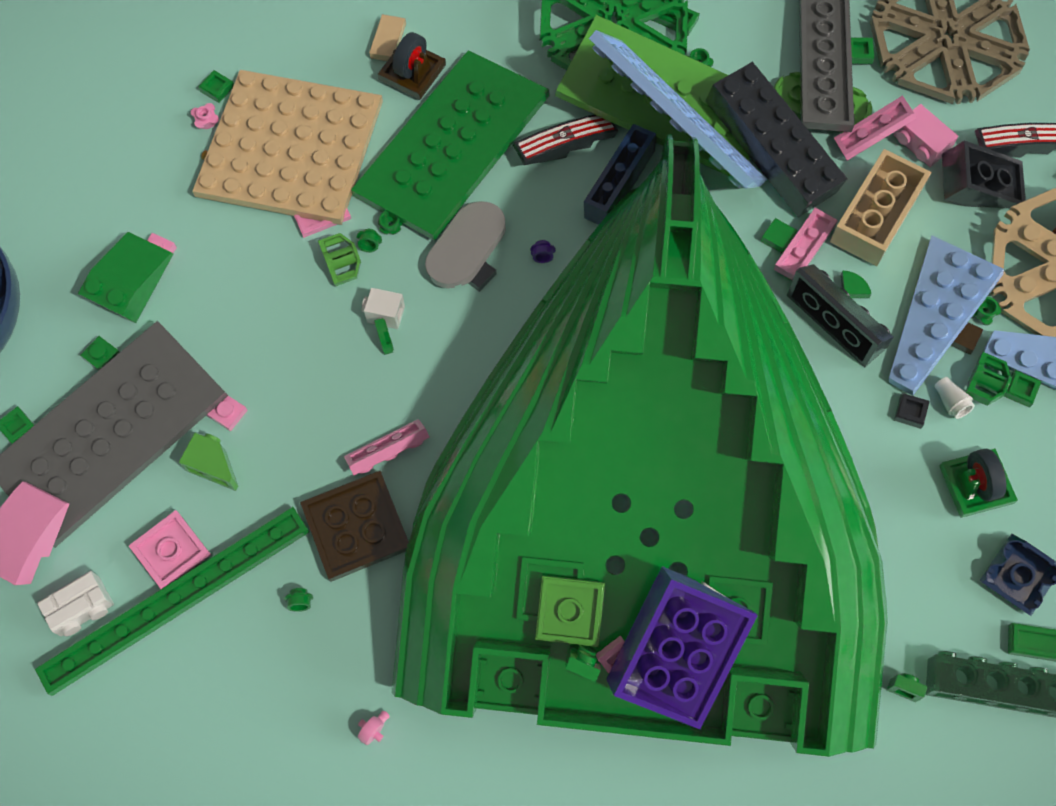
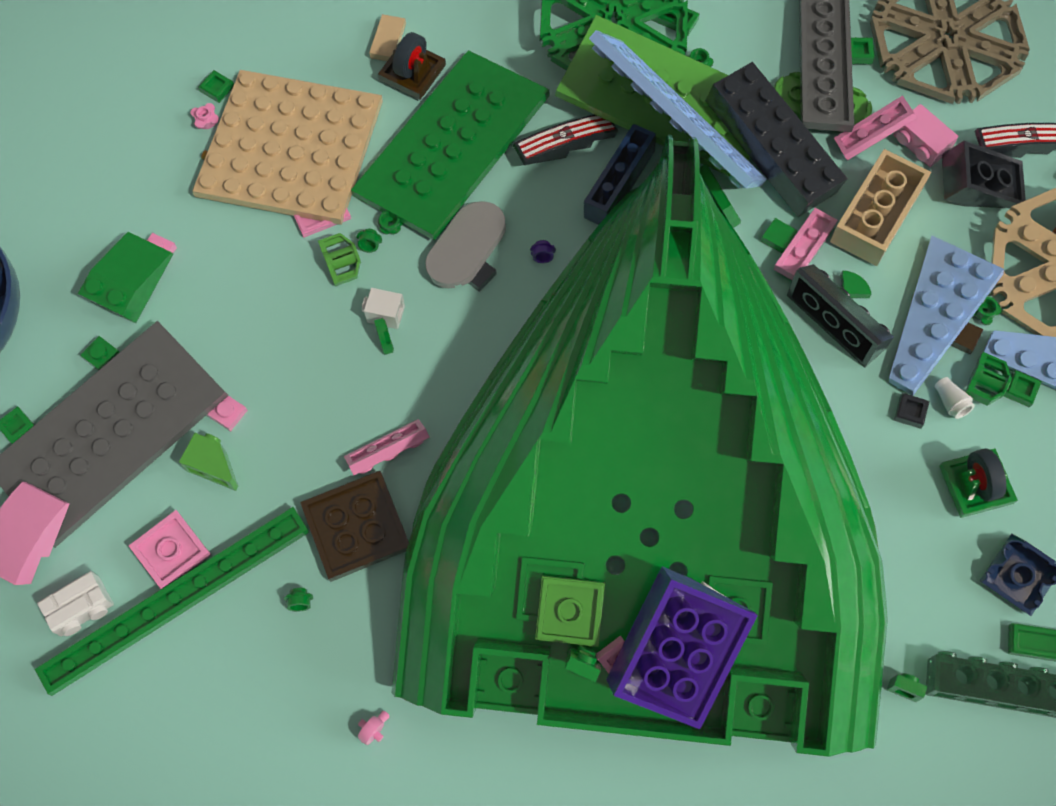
none -> green tile [700,164,741,228]

